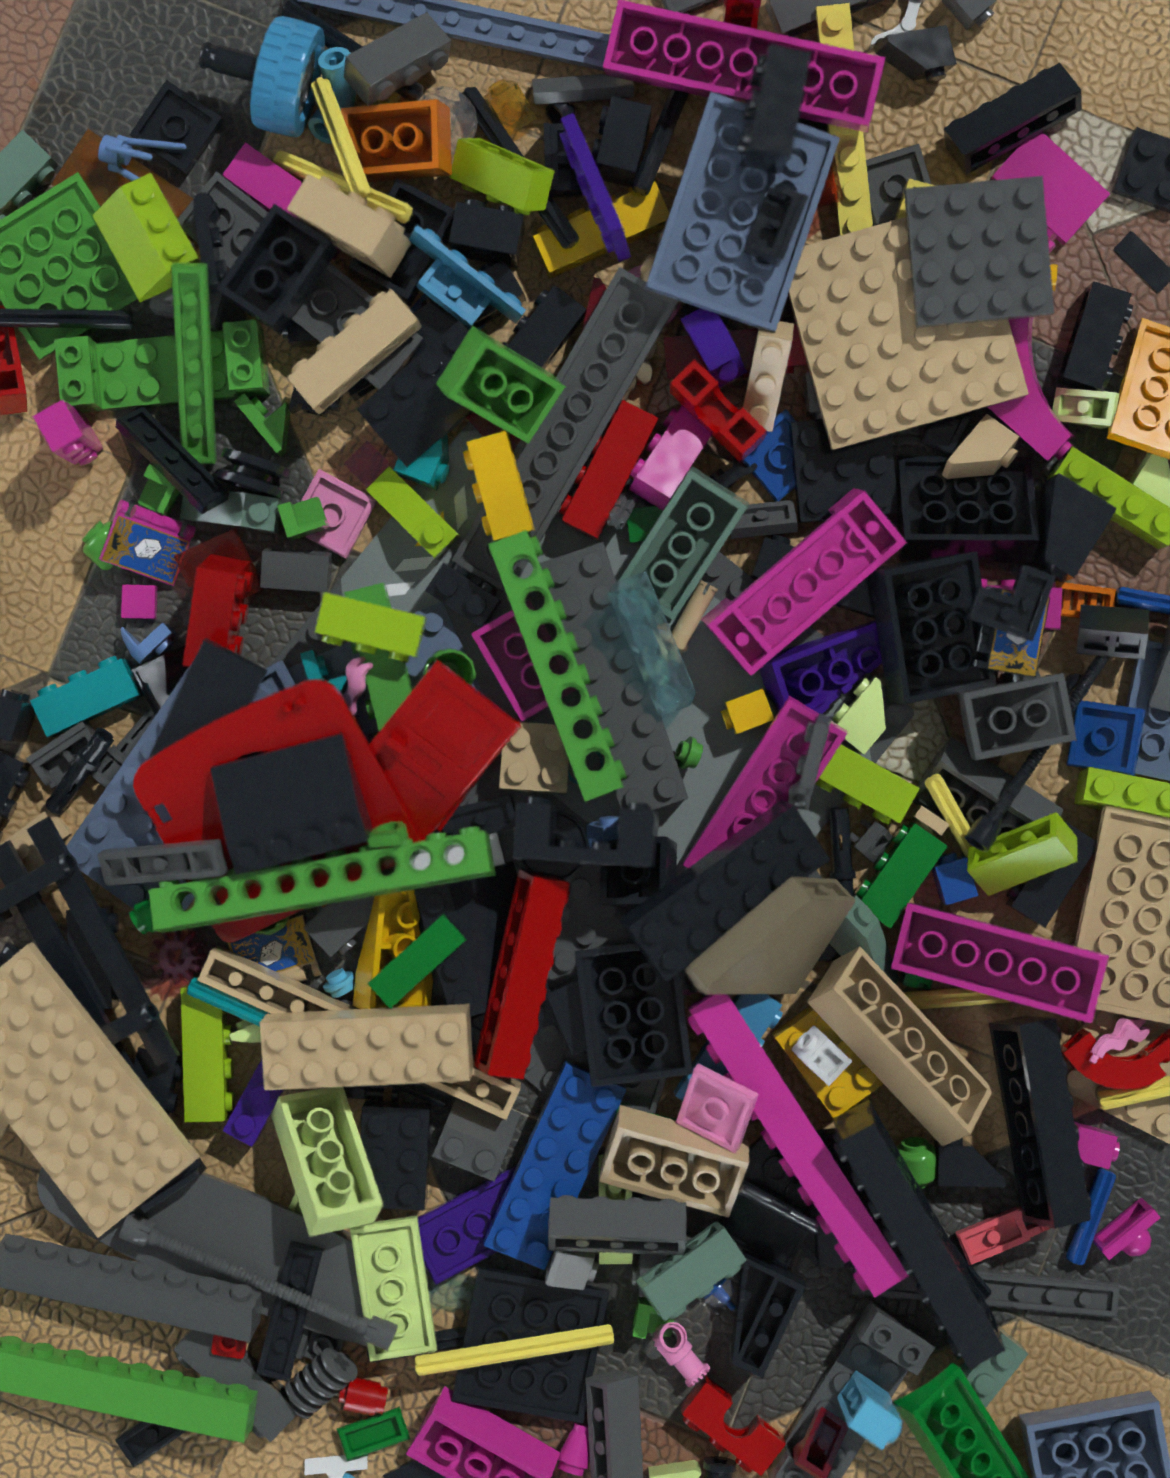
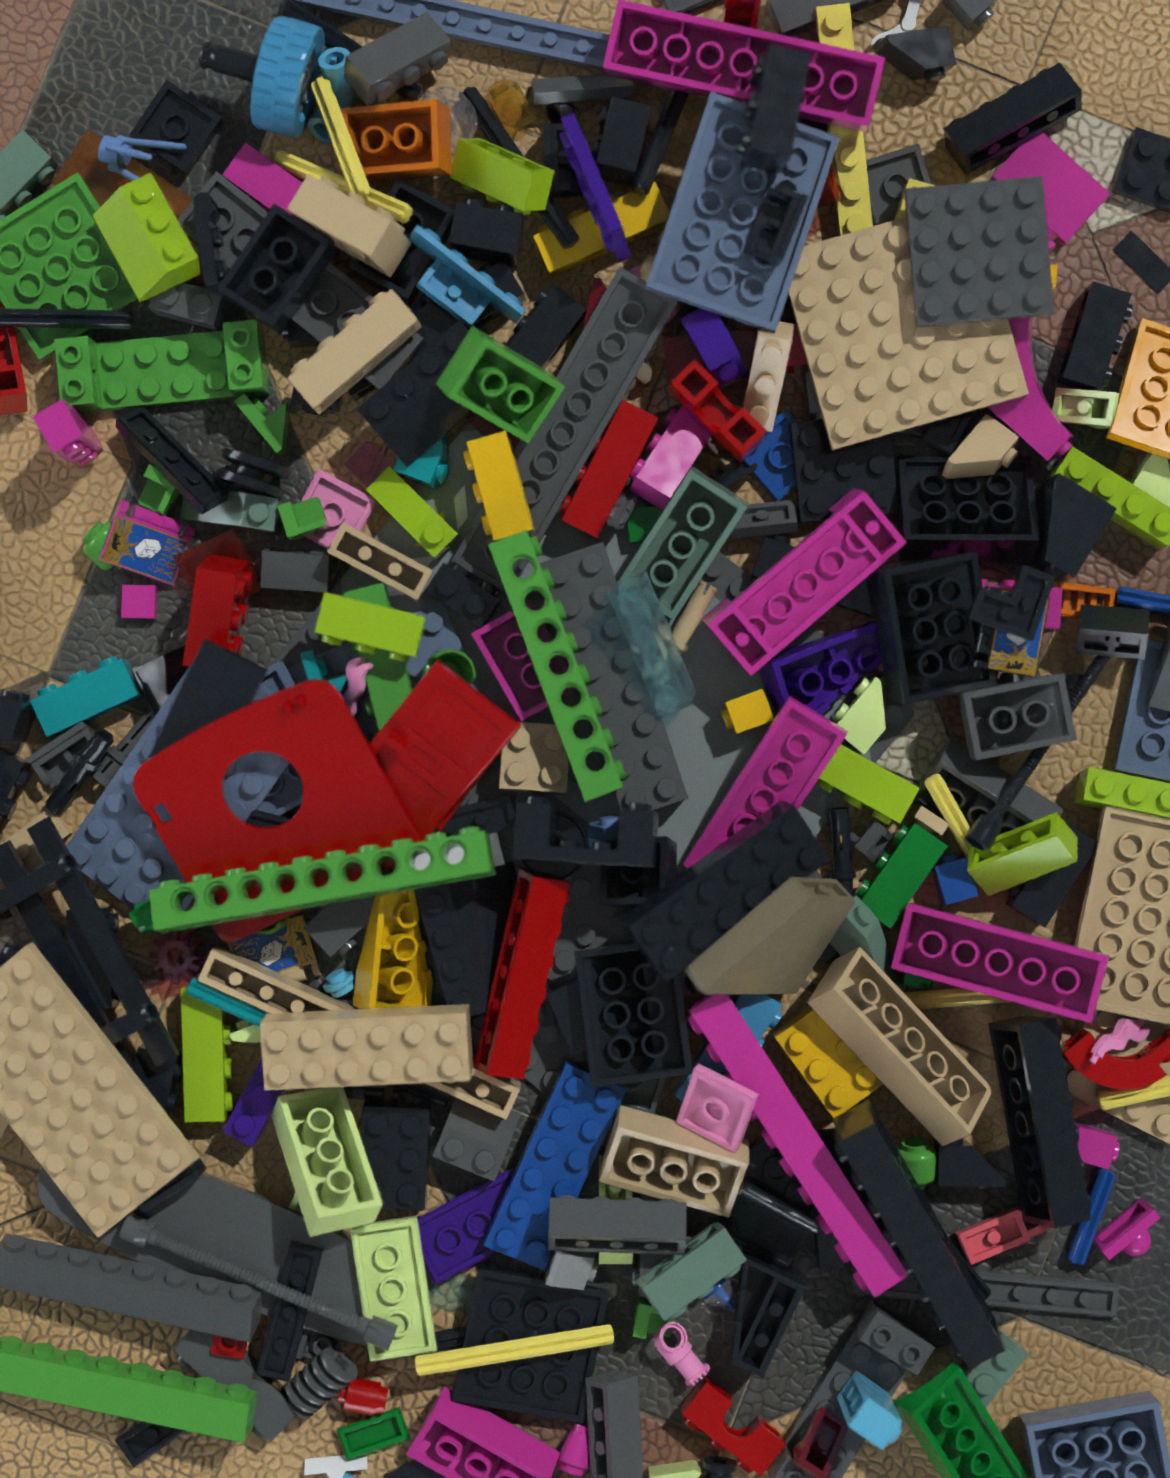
dark grey hinge [97,839,228,886] -> none
medium blue plate [120,623,177,665] -> none
bright green tile [171,263,217,464] -> none
black slope [210,732,373,874] -> none
green tile [367,914,466,1009] -> none
bright green tile [368,821,408,848] -> none
bright green plate [675,736,703,769] -> none
dark grey hinge [788,713,832,811] -> none
white bracket [792,1026,852,1086] -> none
blue tile [1066,701,1146,776] -> none
none -> tan brick [327,523,433,600]

